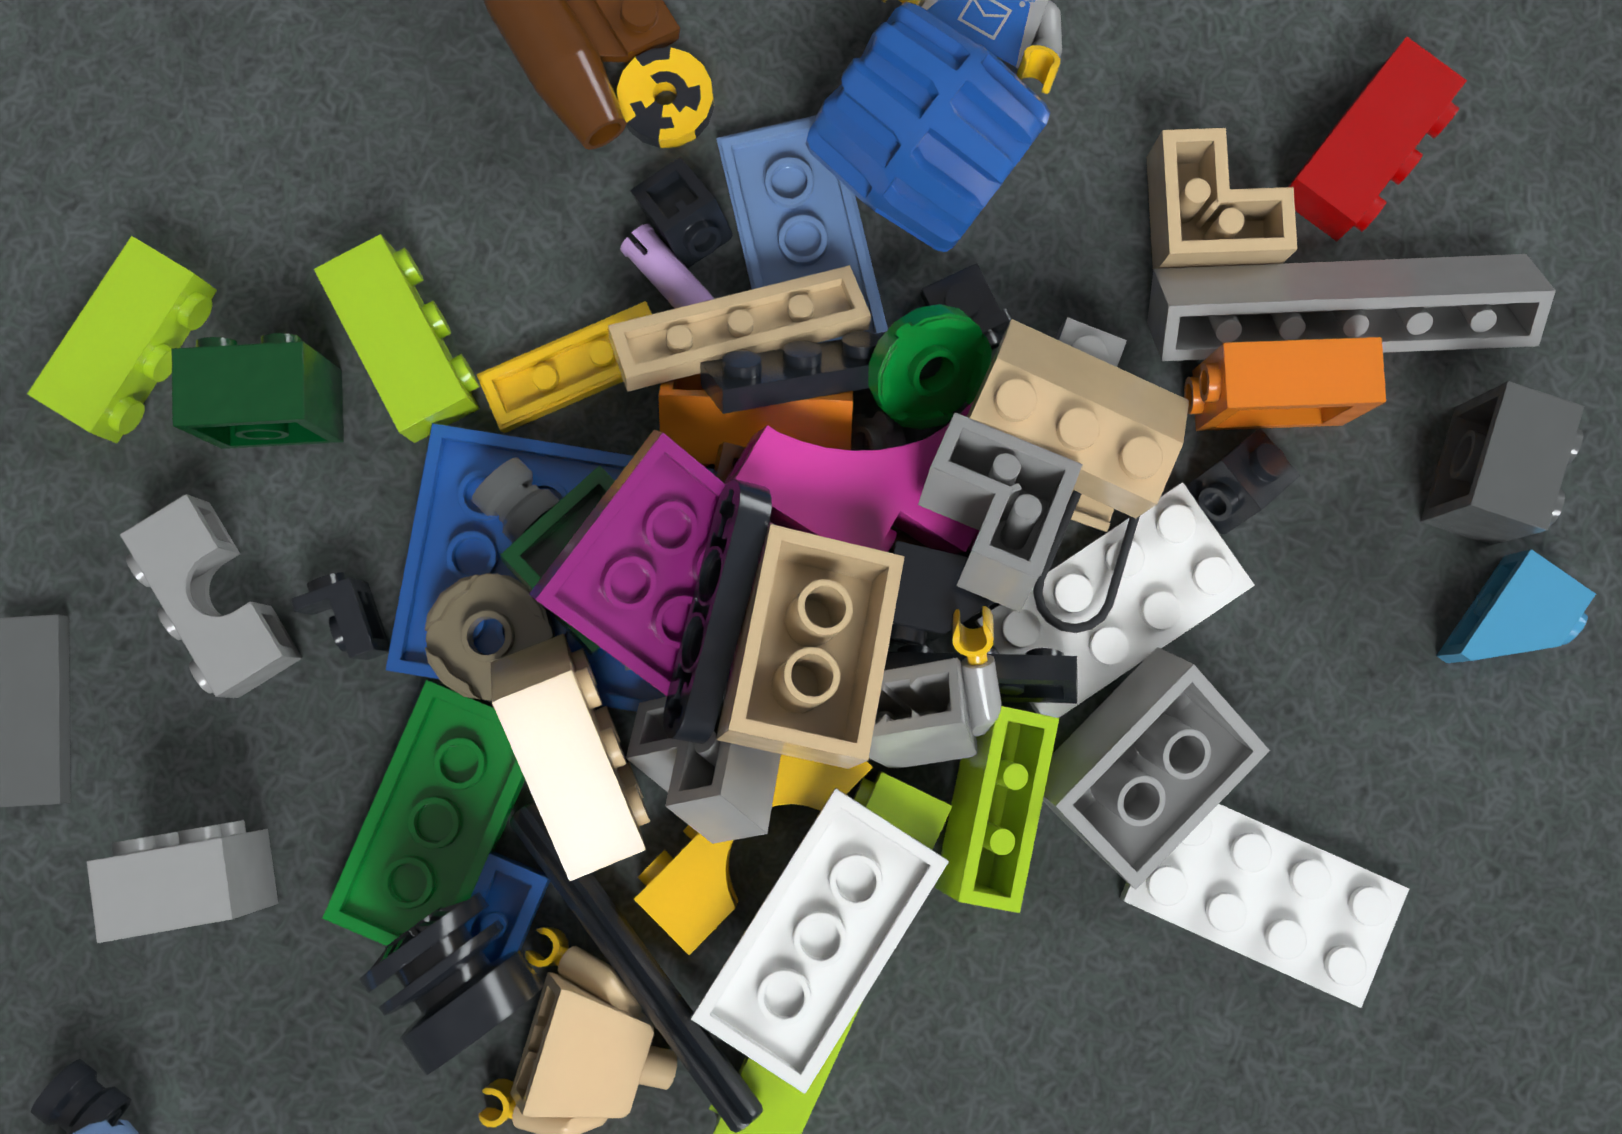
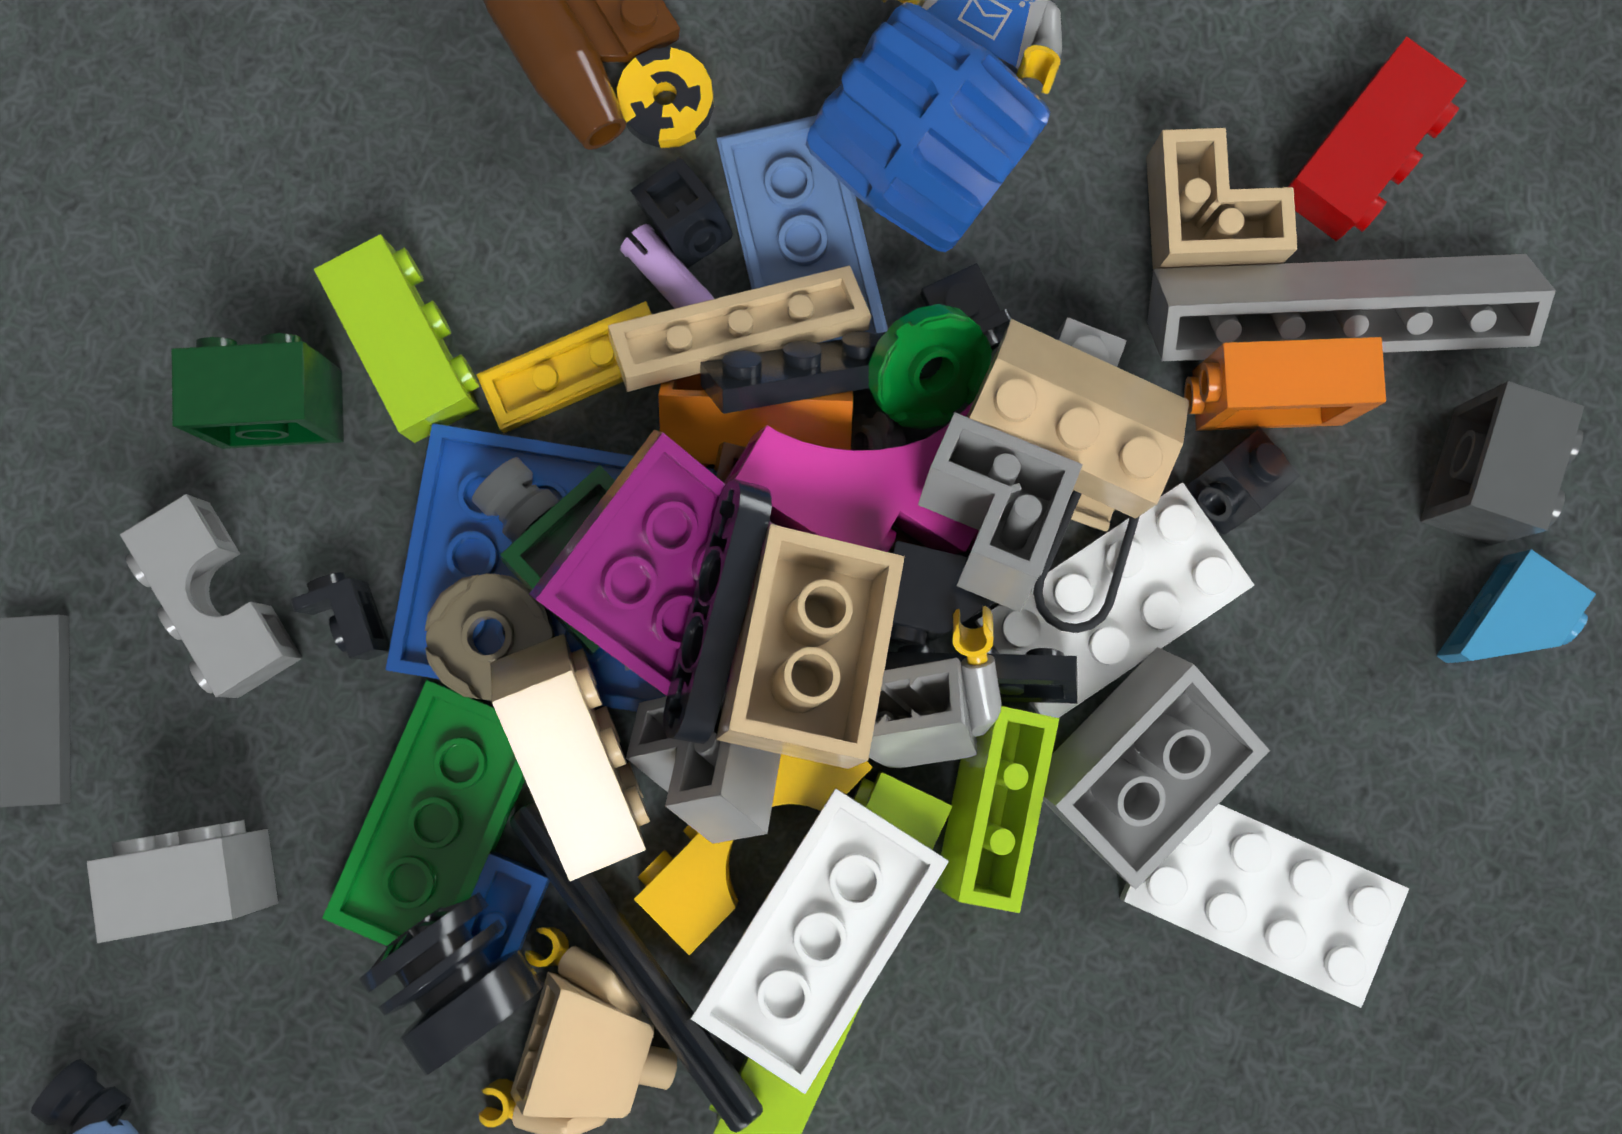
lime brick [27,236,217,443] -> none

